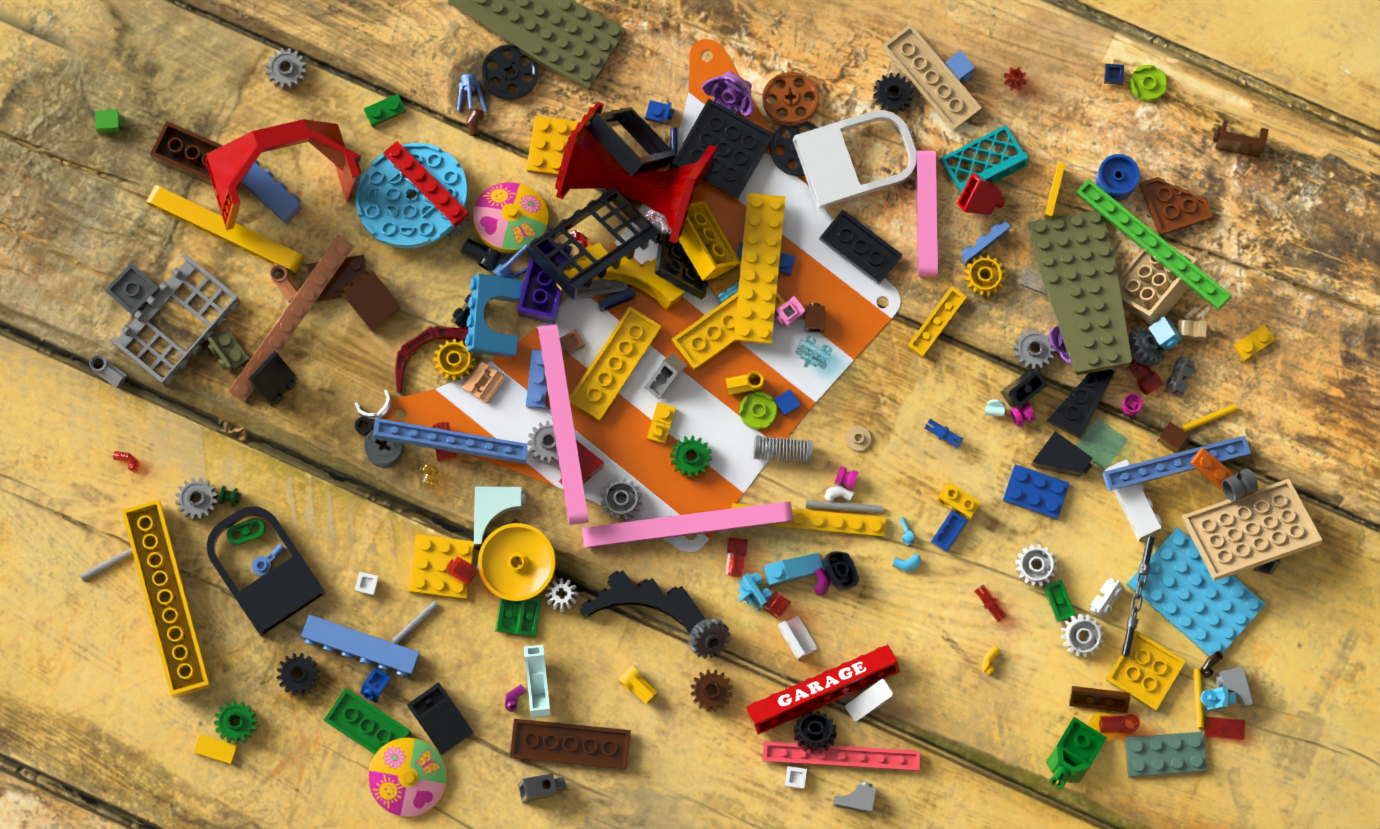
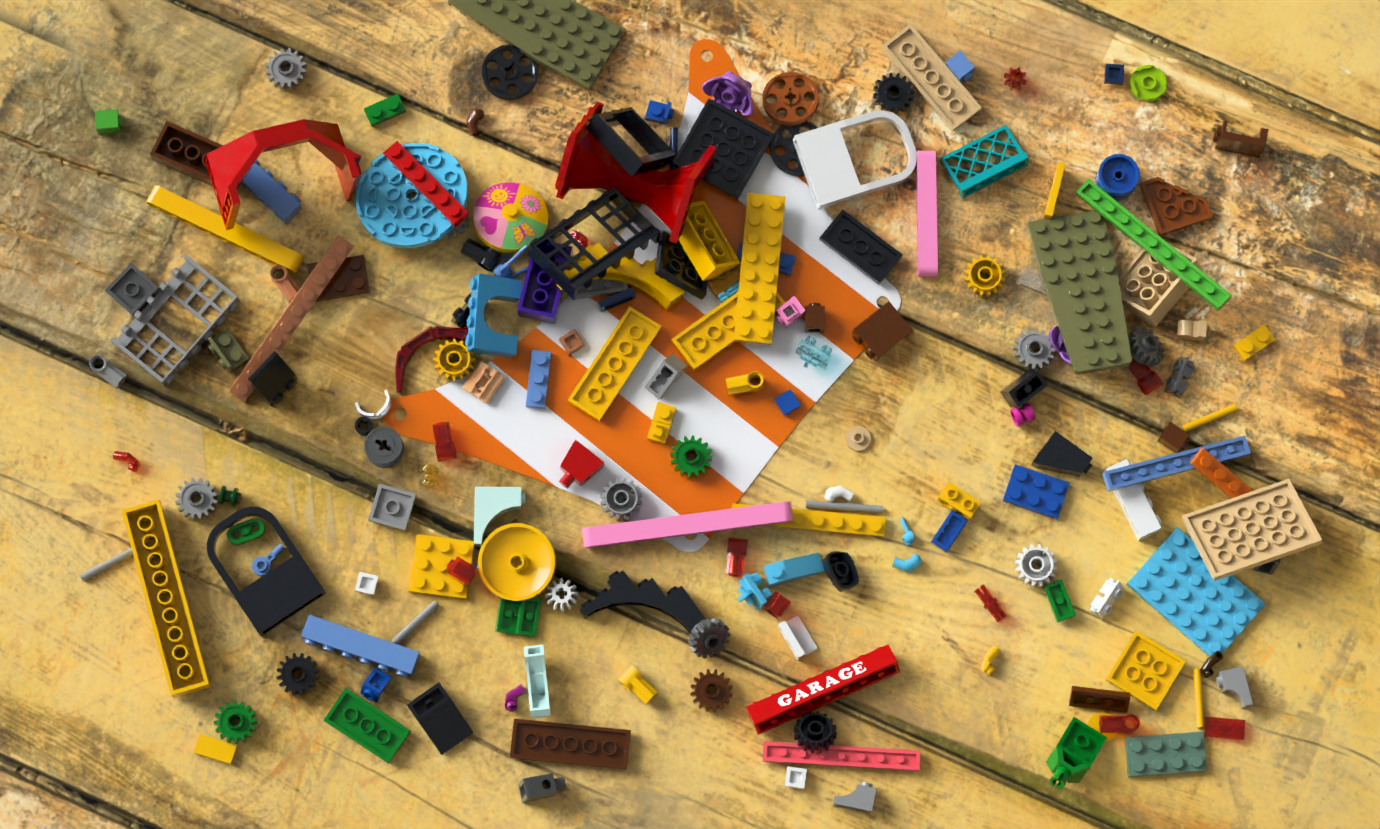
reddish brown panel [341,270,401,331] -> none
dish [368,738,447,817] -> none
medium blue plate [373,418,528,464] -> none
medium blue plant [457,74,488,113] -> none
yellow plate [527,116,578,176] -> none
light grey gear [527,421,558,464] -> none
bright pink beam [538,324,589,526] -> none
clear arm [646,211,670,234] -> none
lime tile [739,391,777,430] -> none
light grey piece [753,435,813,465] -> none
magenta arm [814,567,831,596] -> none
dark pink wheel [834,466,859,490] -> none
white piece [845,679,893,721] -> none
yellow plate [907,286,967,358] -> none
blue pin [924,418,963,449] -> none
red torso [956,172,1005,215] -> none
medium blue plate [960,221,1010,266] -> none
light aqua plate [985,399,1005,416] -> none
black wing [1046,369,1115,439] -> none
white gear [1061,614,1104,657] -> none
clear light blue tile [1076,417,1128,470] -> none
dark pink wheel [1121,393,1143,416] -> none
piece [1121,536,1155,657] -> none
brick [1149,317,1182,350] -> none
medium azure hips [1201,687,1236,711] -> none
dark grey wheel [1222,468,1258,502] -> none
none -> light grey plate [368,483,417,532]
none -> reddish brown panel [852,301,913,362]

